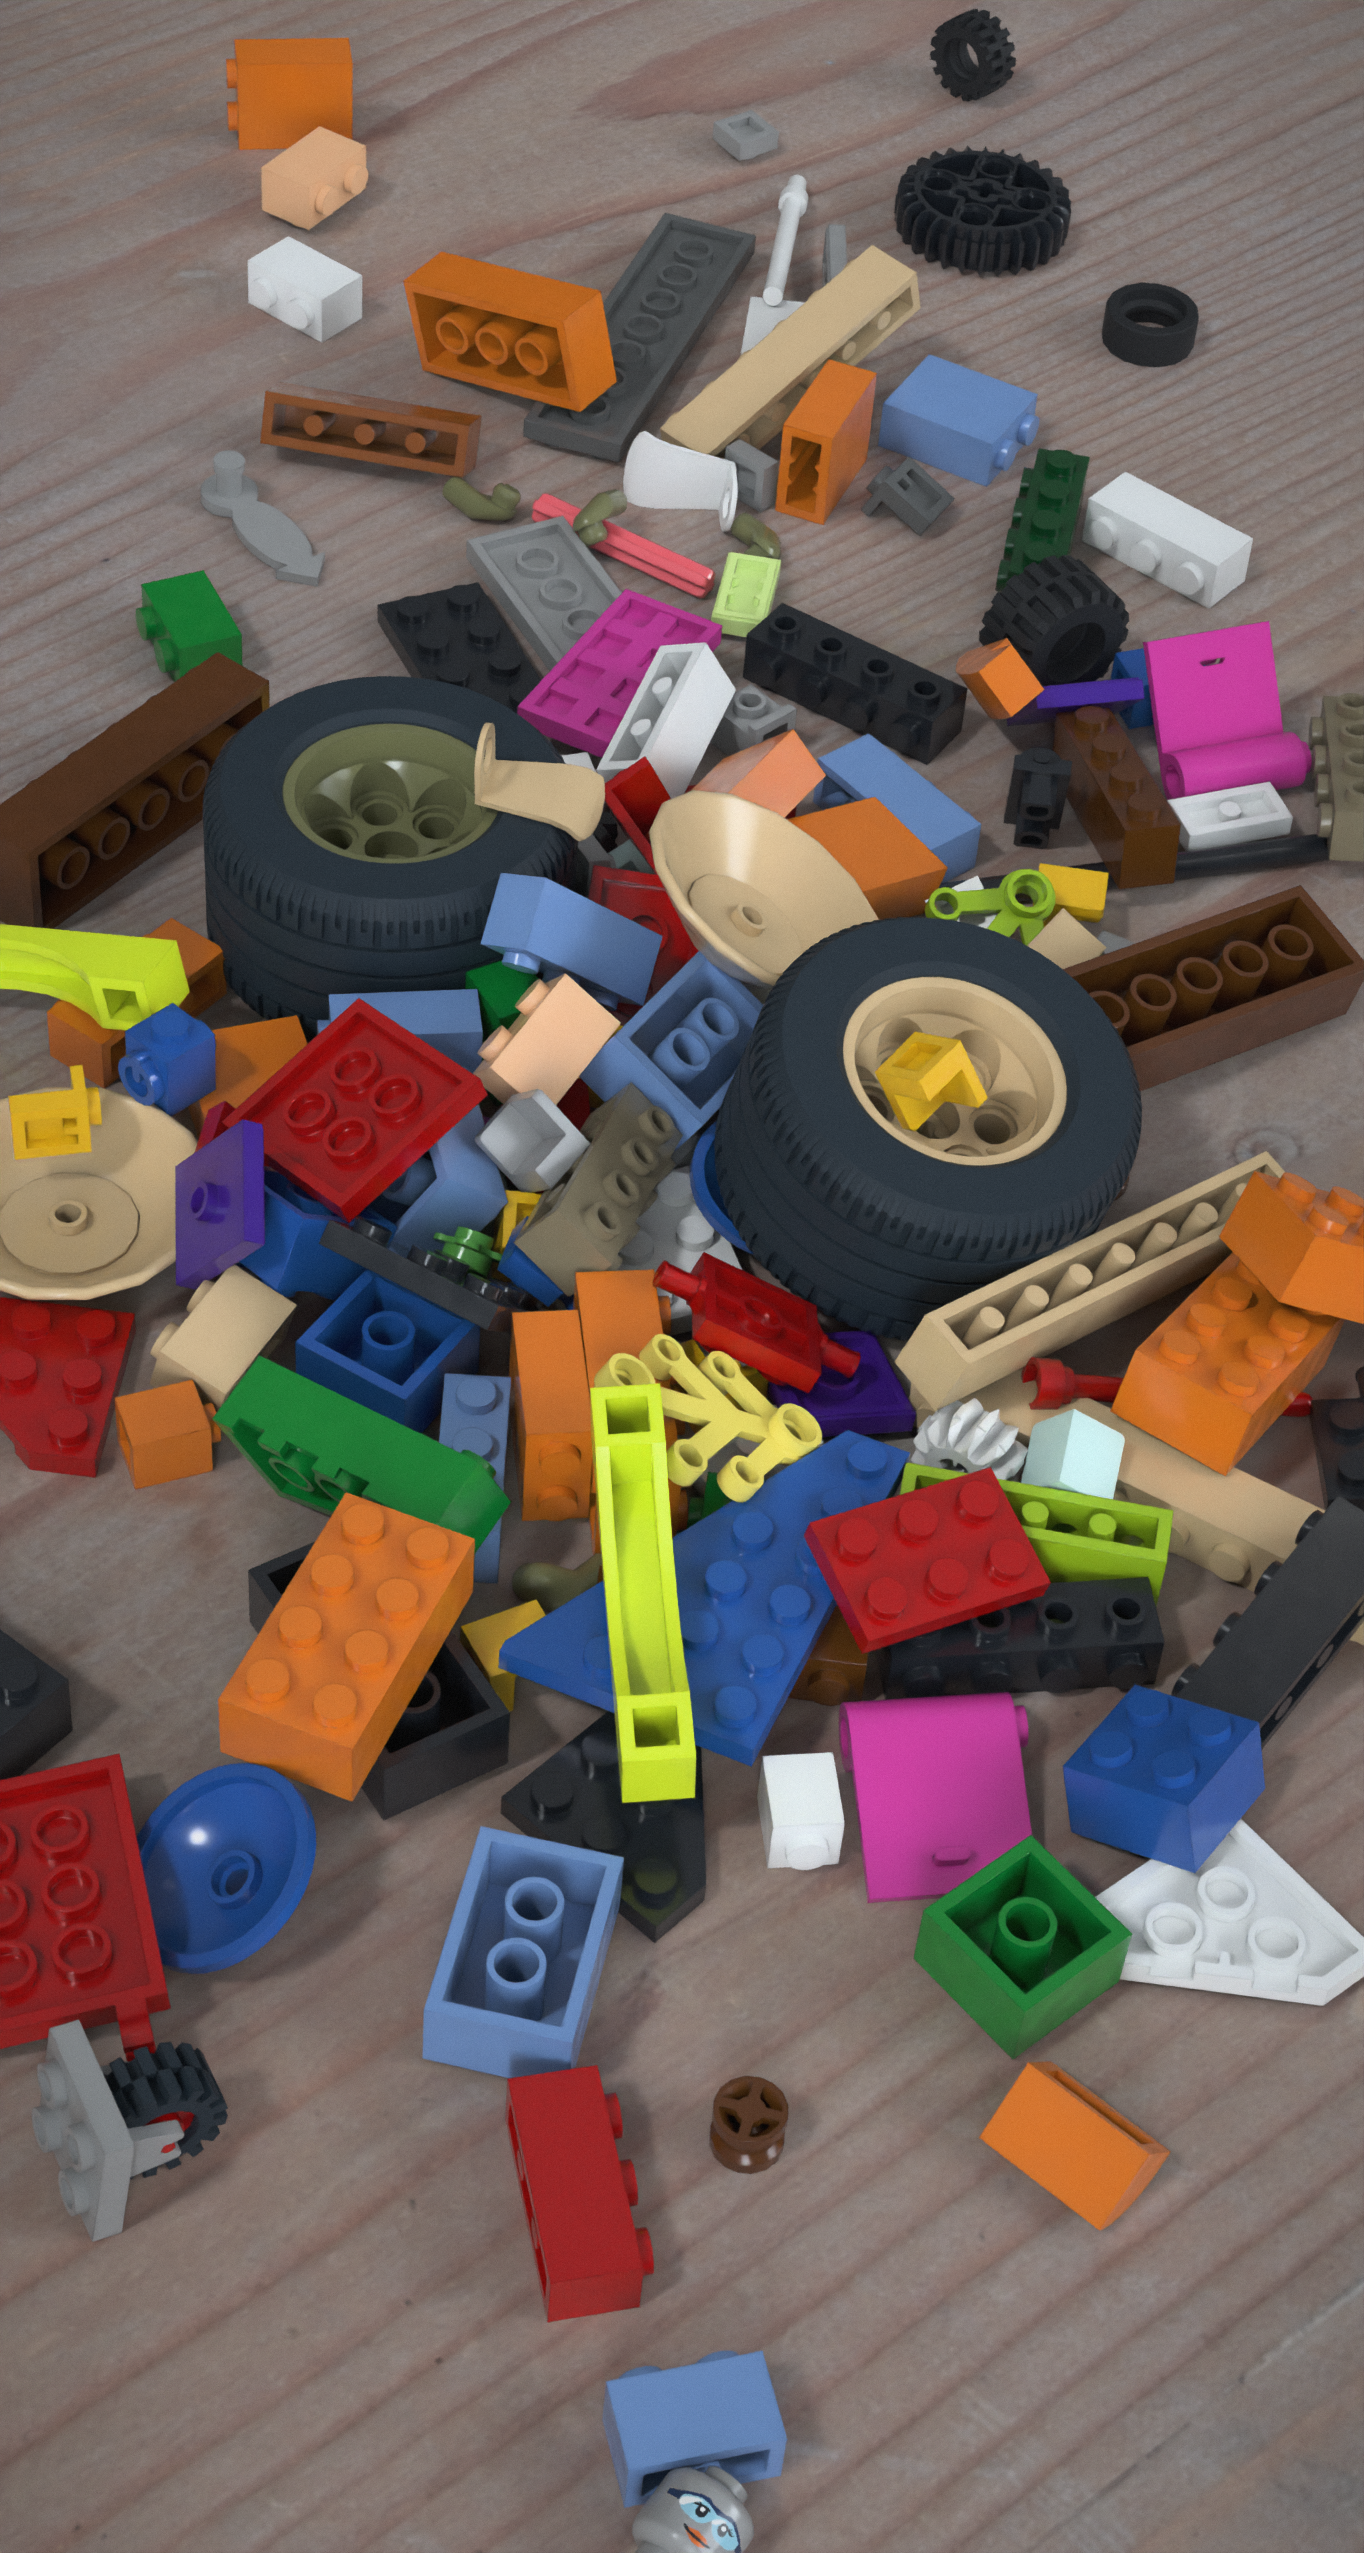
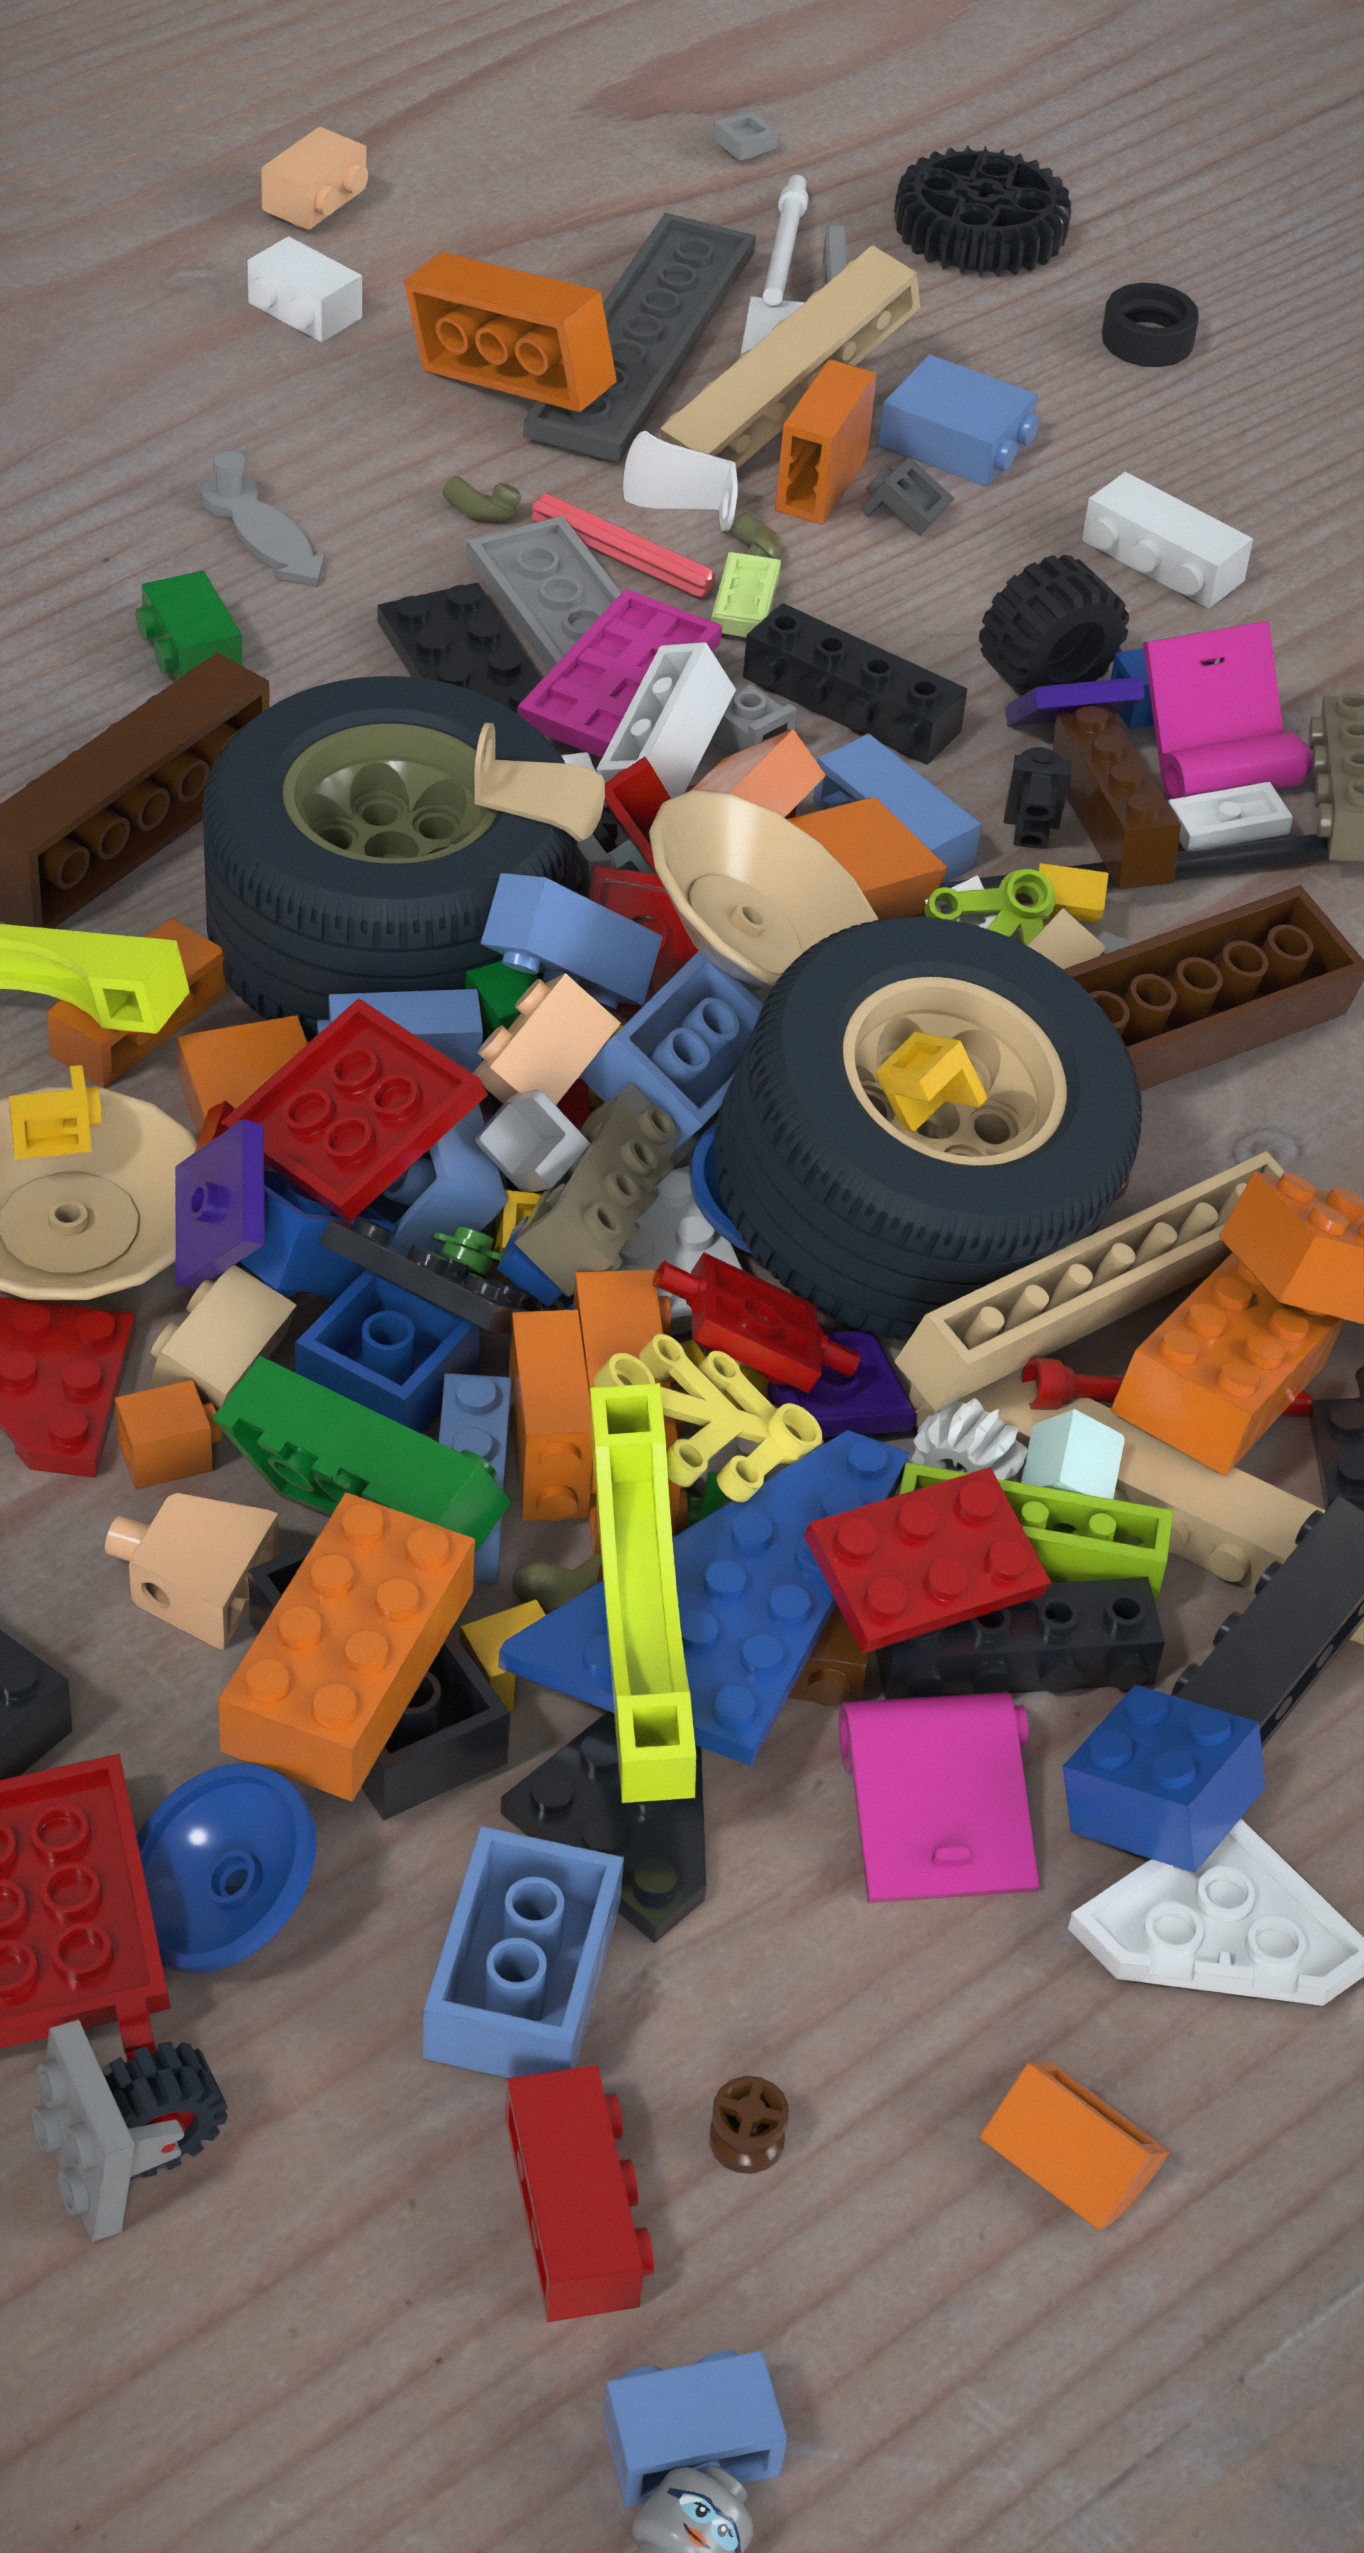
blue brick [118,1003,216,1117] -> none
orange brick [226,38,353,150] -> none
dark orange brick [260,382,482,478] -> none
olive arm [573,489,628,547] -> none
light grey plate [725,439,778,513] -> none
white brick [757,1752,845,1870] -> none
green brick [913,1835,1132,2060] -> none
black tyre [930,9,1016,101] -> none
orange slope [955,638,1044,720] -> none
dark green brick [995,448,1090,592] -> none
none -> light nougat torso [105,1493,279,1650]

